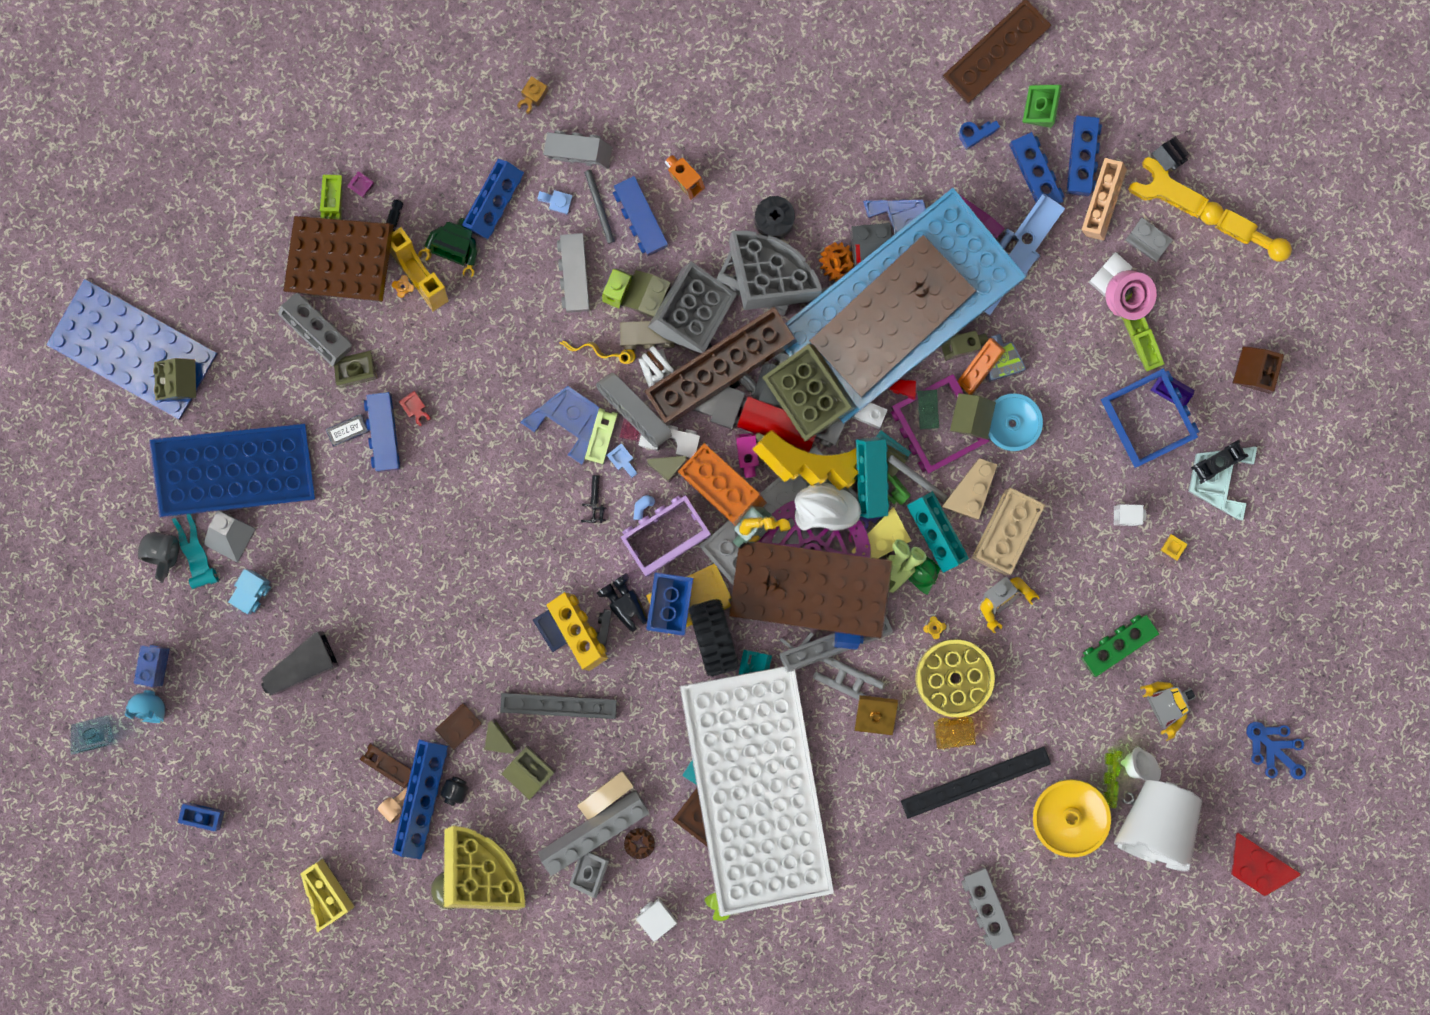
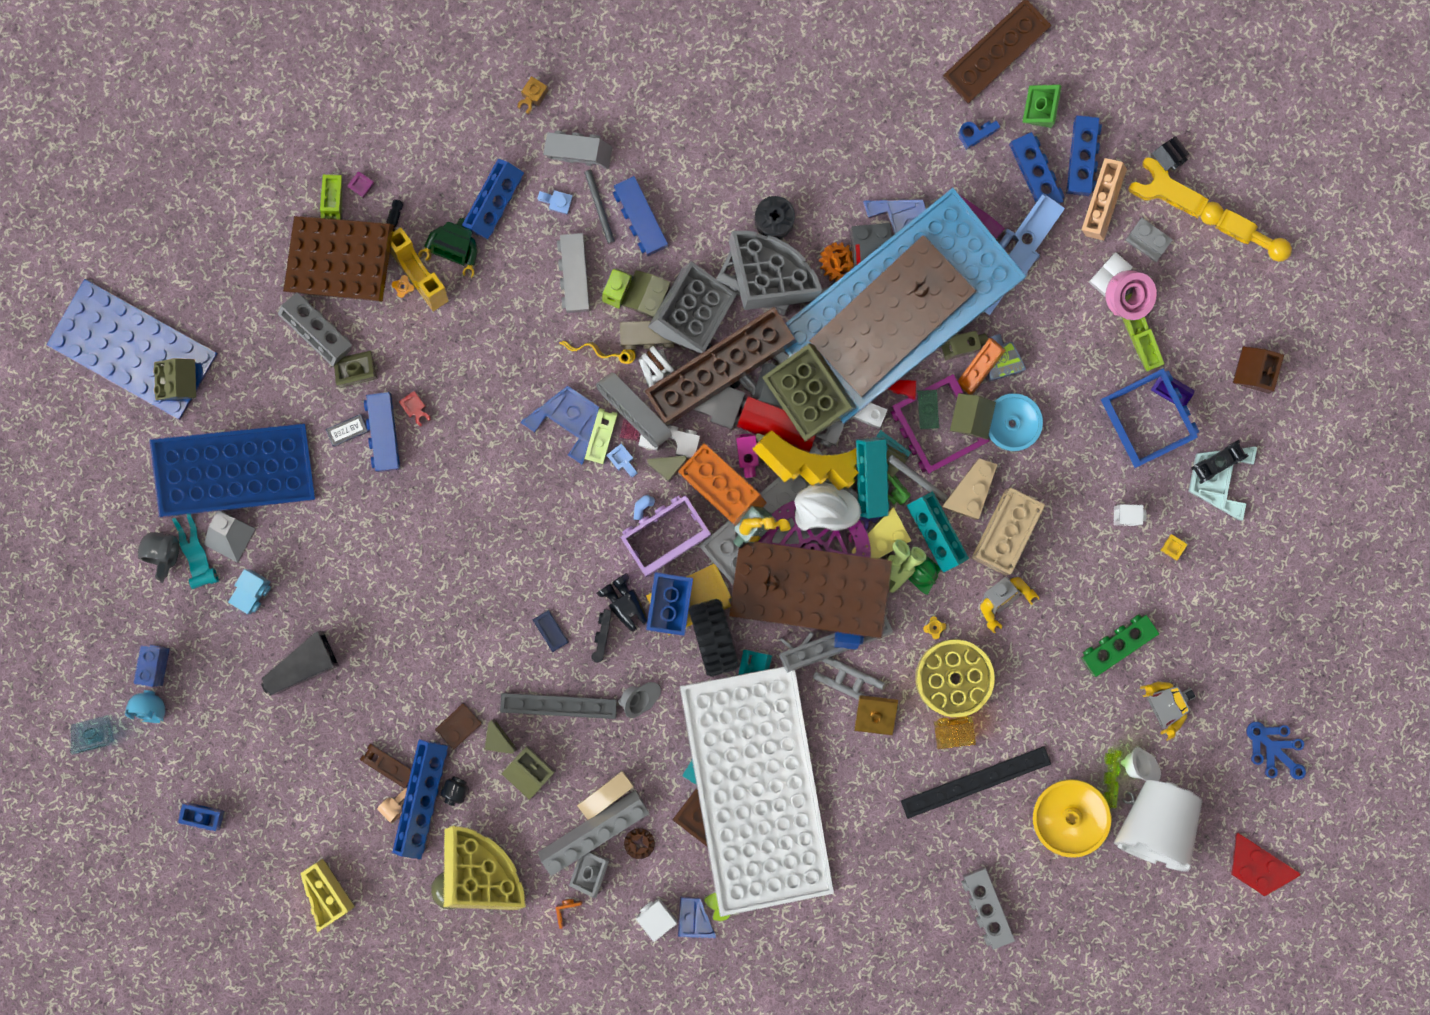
yellow brick [546,592,608,671] -> none
black piece [581,475,607,523] -> none
orange torso [665,155,705,200] -> none
none -> orange bracket [555,899,583,929]
none -> light grey piece [618,682,661,718]
none -> wing [678,897,716,938]

